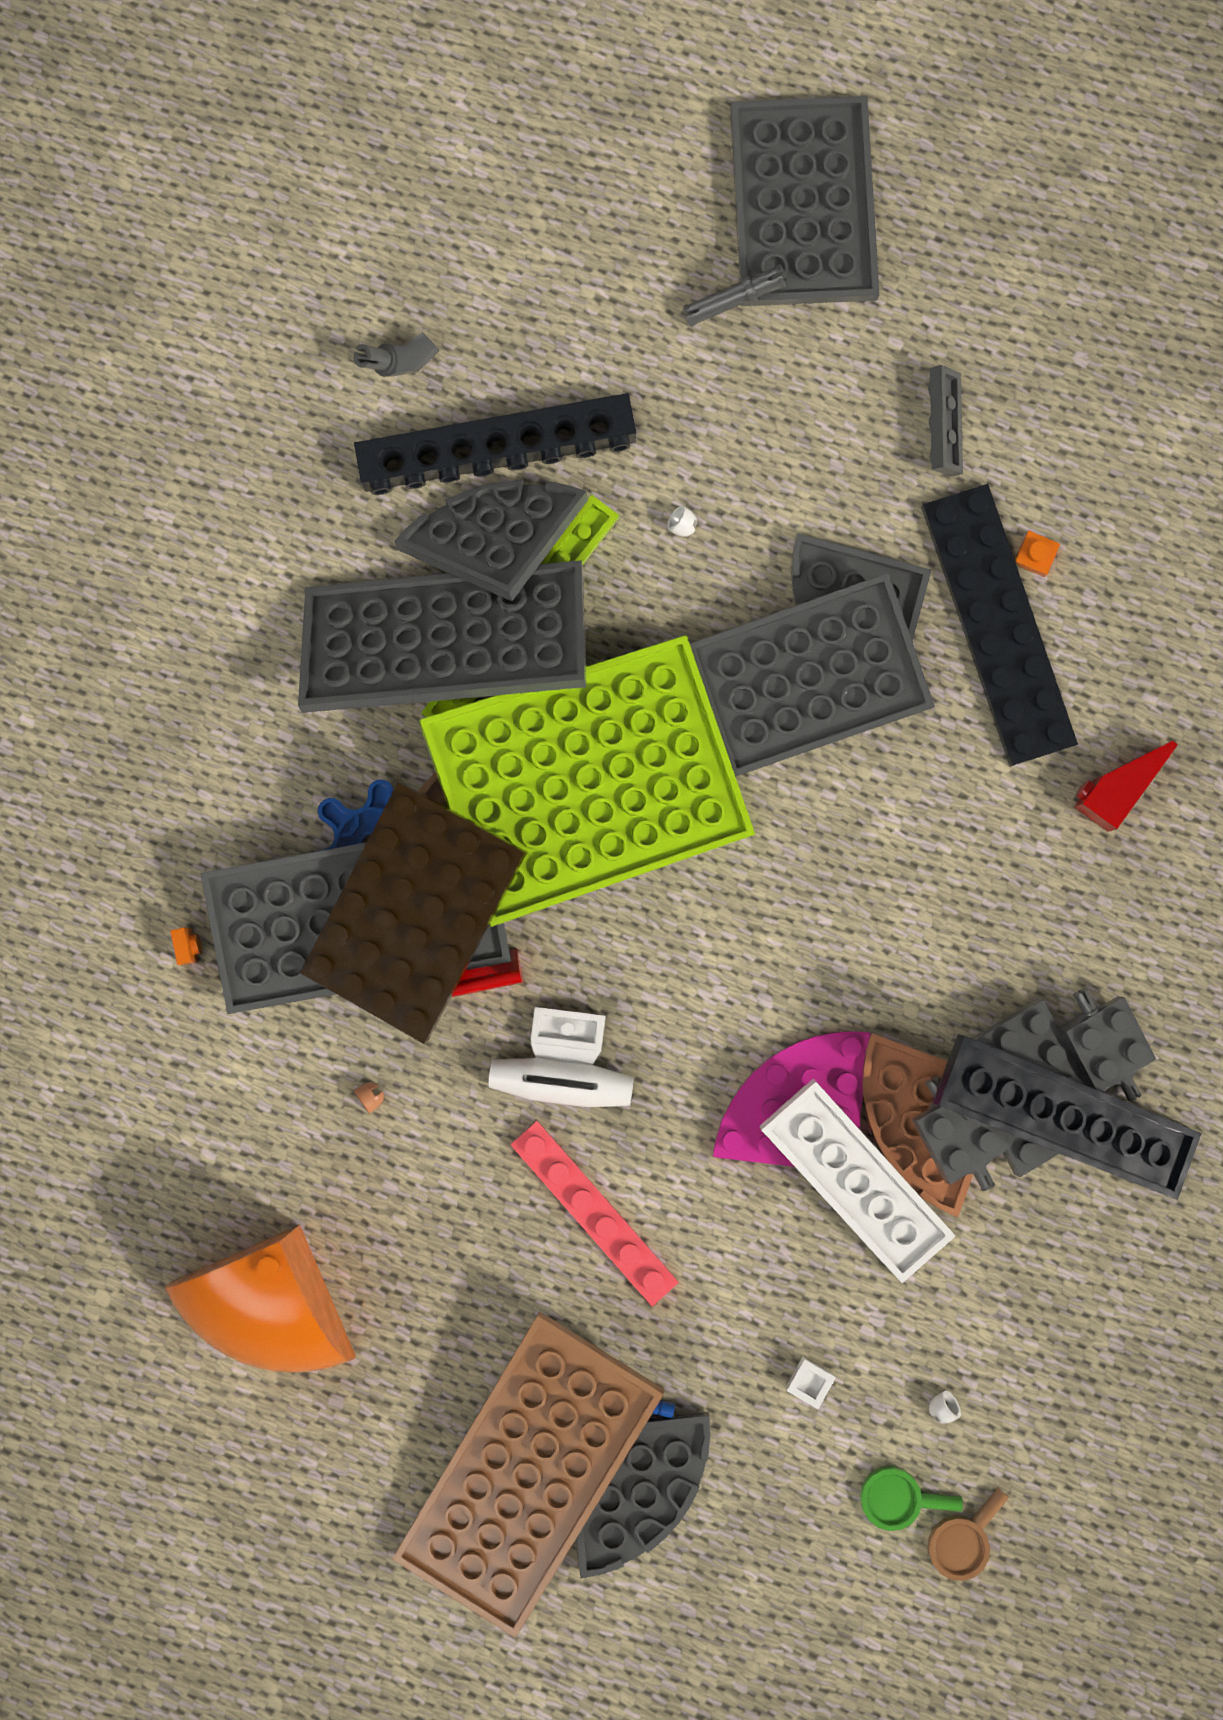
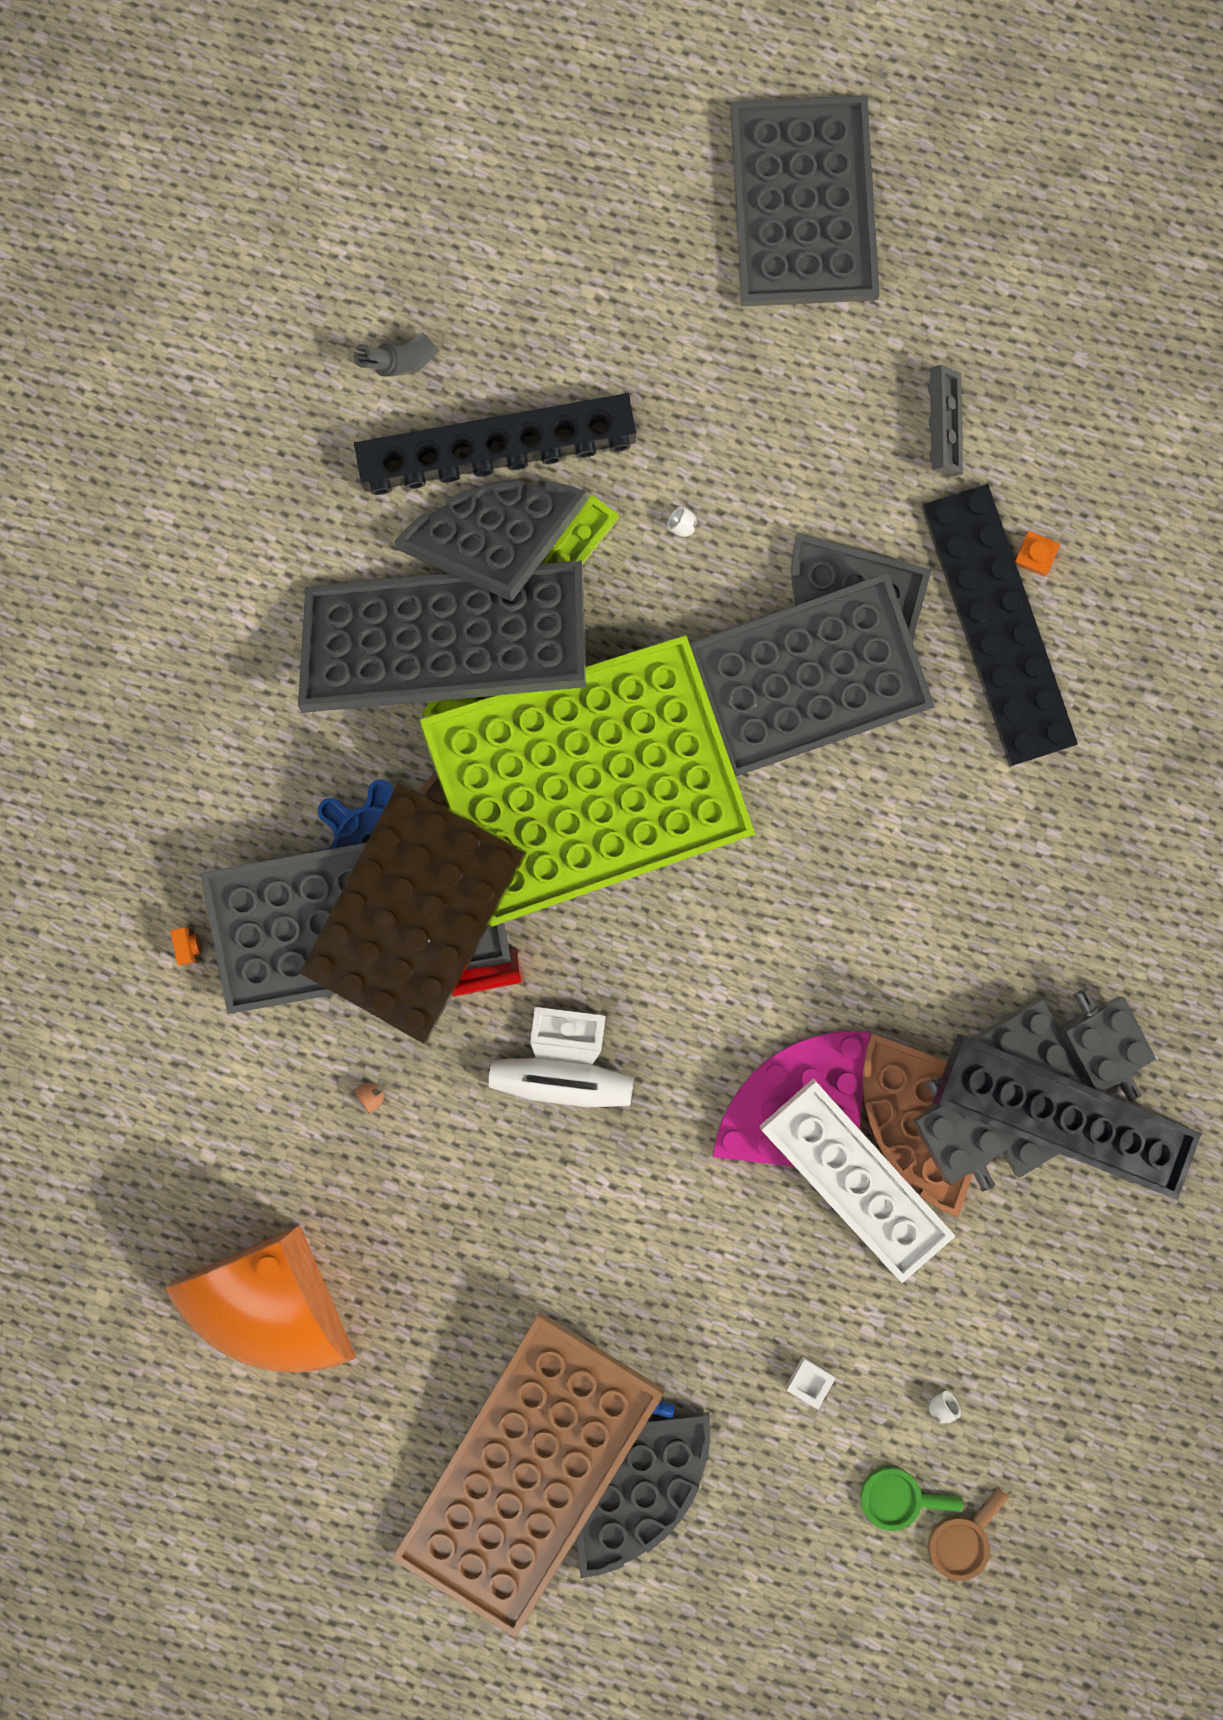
coral plate [510,1120,679,1307] -> none
dark grey pin [683,264,788,327] -> none
red slope [1074,741,1178,832] -> none

